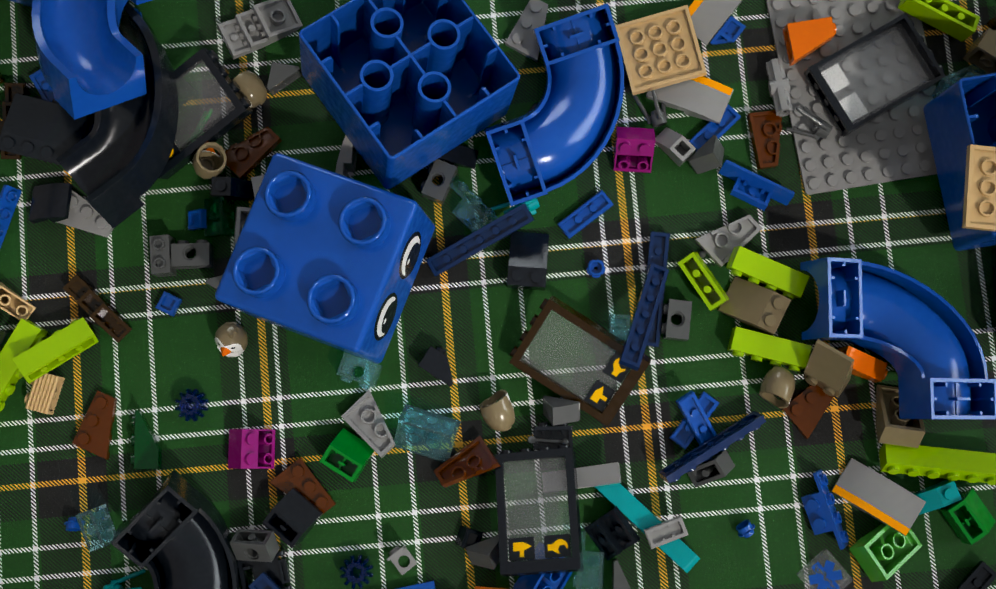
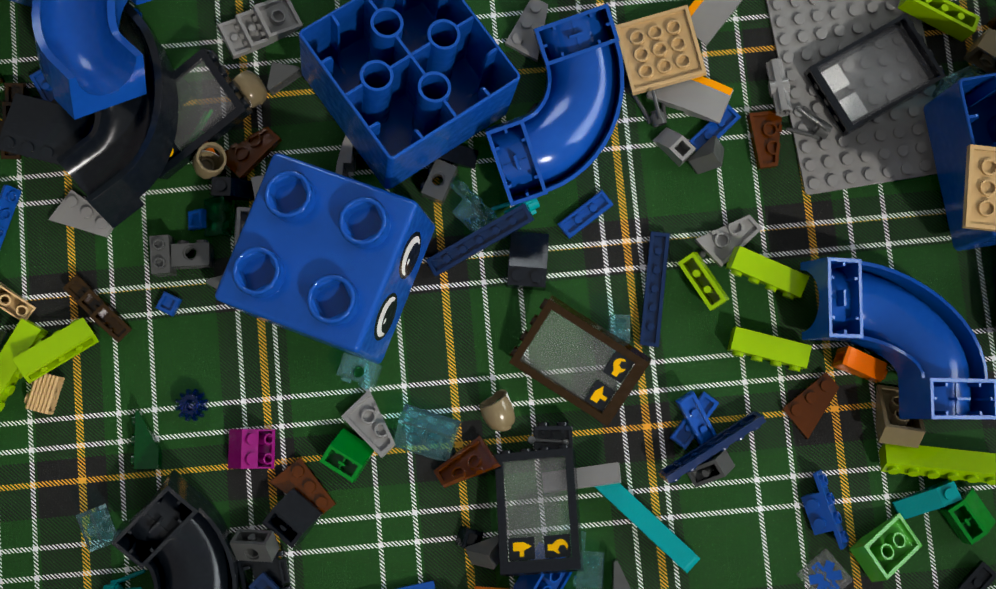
black slope [29,183,73,224] -> none
blue plate [64,517,84,531] -> none
reddish brown wing [72,390,117,460] -> none
dark tan piece [215,322,248,357] -> none
clear blue gear [340,554,374,589] -> none
light grey bracket [386,545,417,575] -> none
black slope [418,346,454,387] -> none
dark grey slope [543,395,580,426] -> none
black slope [584,506,640,561] -> none
blue plate [586,259,605,278] -> none
magenta slope [613,127,655,173] -> none
dark blue plate [618,263,669,371] -> none
light grey plate [644,516,689,549] -> none
dark grey brick [660,299,692,341] -> none
blue slope [710,16,746,45] -> none
dark tan slope [718,277,791,335] -> none
blue bracket [719,160,795,211] -> none
blue plate [736,520,755,538] -> none
dark tan piece [759,366,795,409] -> none
orange slope [783,17,836,66] -> none
dark tan slope [804,339,854,398] -> none
light grey slope [831,458,926,536] -> none

